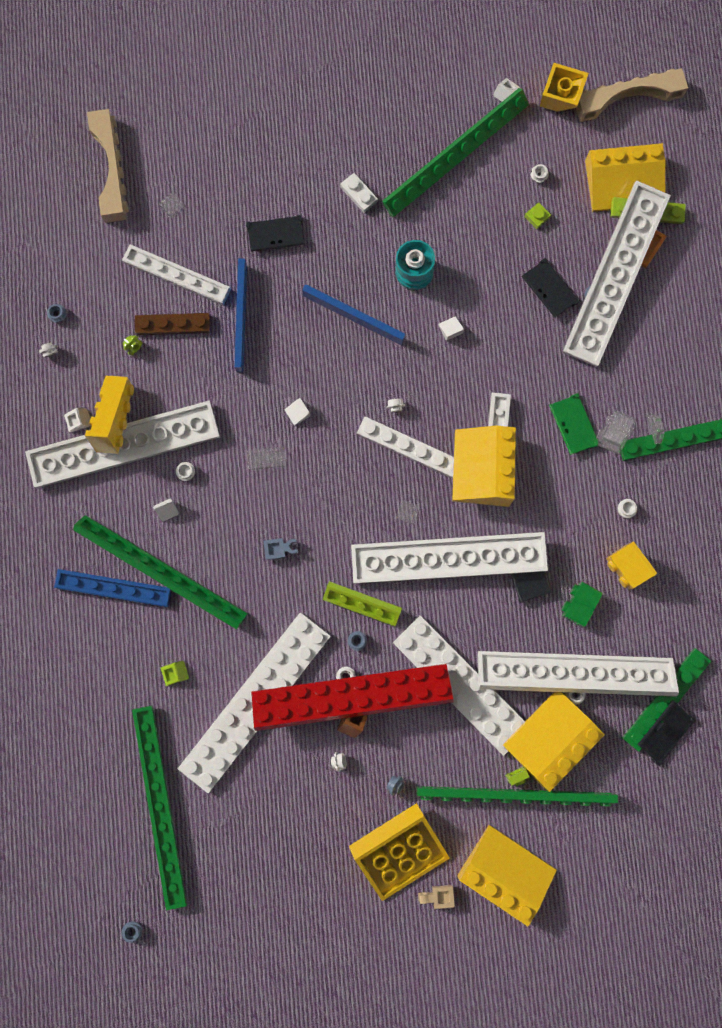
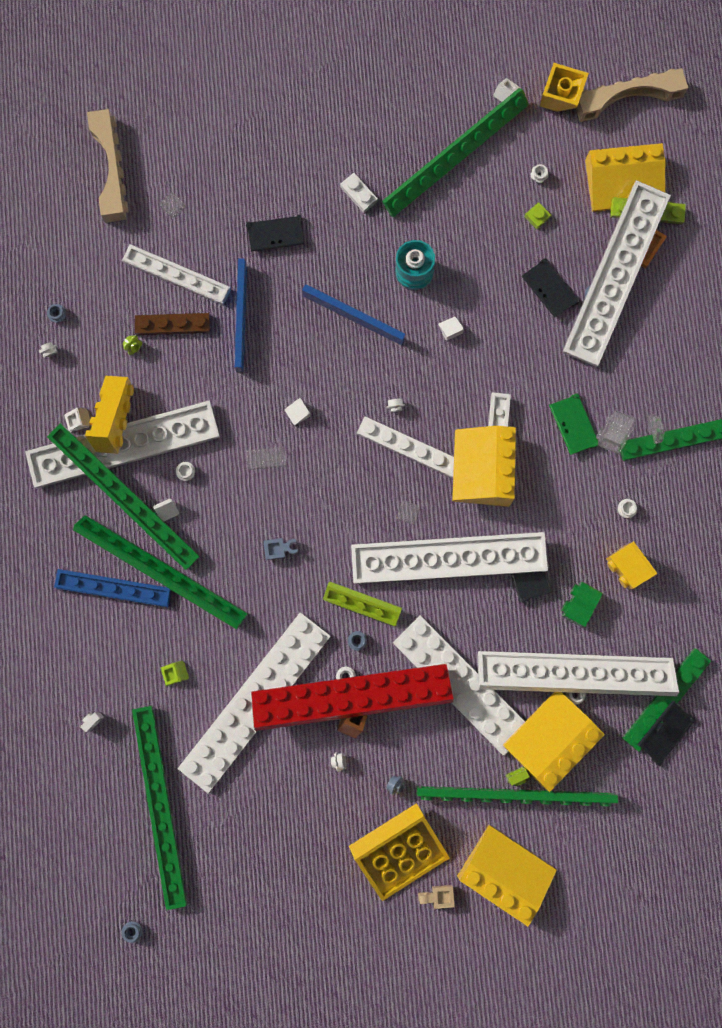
none -> green plate [47,423,200,570]
none -> white plate [80,712,104,732]

